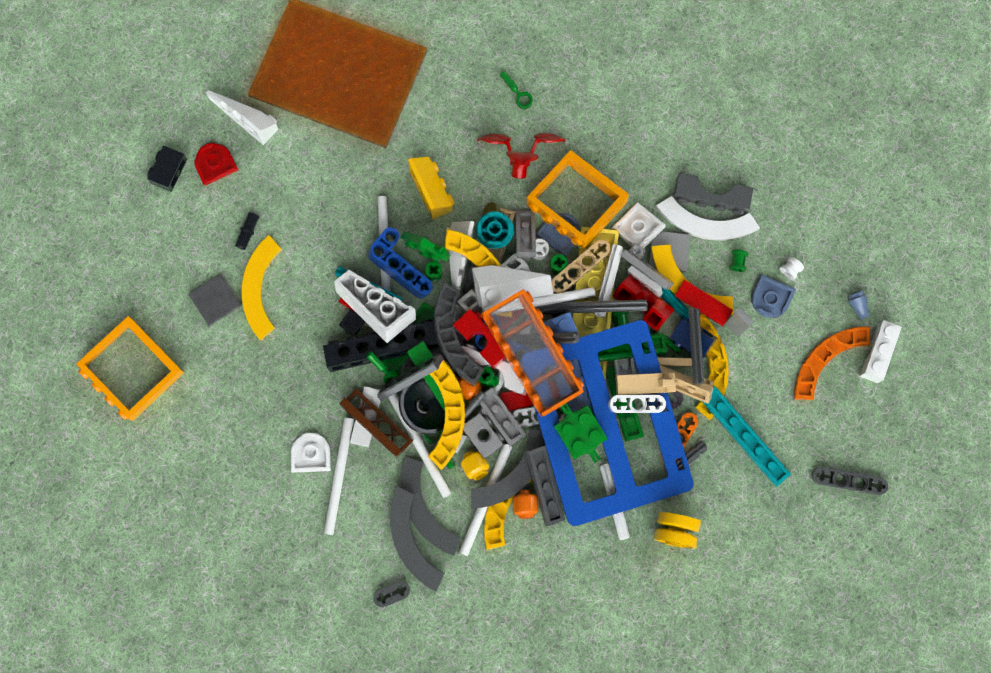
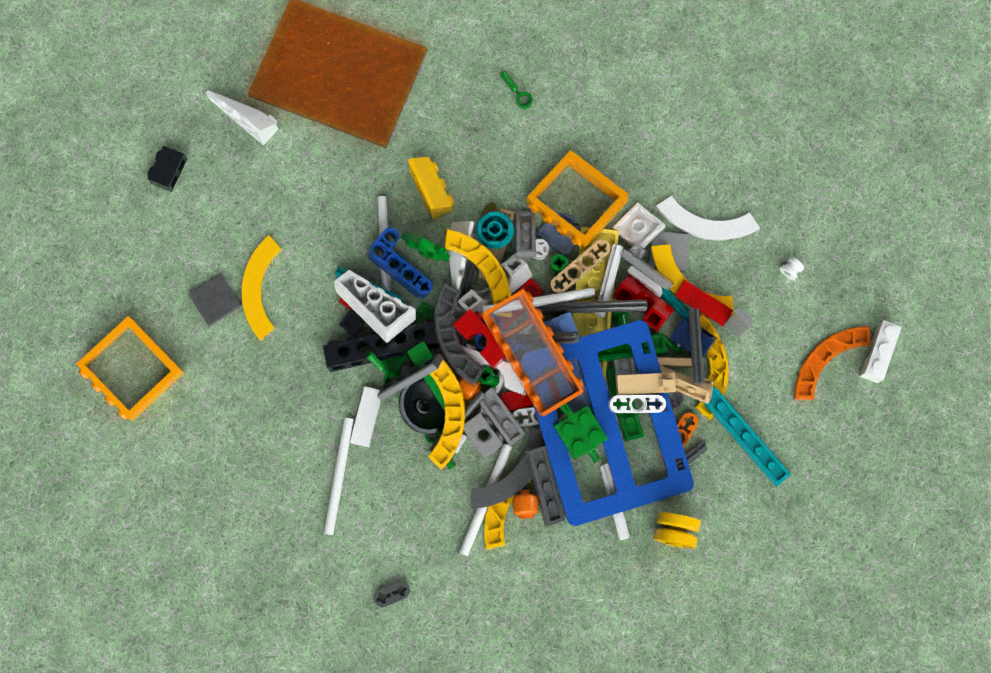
red tile [194,143,239,186] -> none
black axle [235,212,259,250] -> none
white tile [291,433,331,473] -> none
reddish brown fence [339,388,413,458] -> none
white piece [388,393,452,498] -> none
dark grey tile [390,486,445,591] -> none
dark grey tile [401,456,460,556] -> none
green bush [425,262,443,282] -> none
yellow head [461,450,489,481] -> none
white wedge [472,265,553,307] -> none
red plant [477,133,566,179] -> none
dark grey arch [673,173,754,215] -> none
green bush [729,249,749,273] -> none
sand blue tile [752,274,796,318] -> none
dark grey beam [812,467,888,495] -> none
sand blue cone [848,290,870,320] -> none

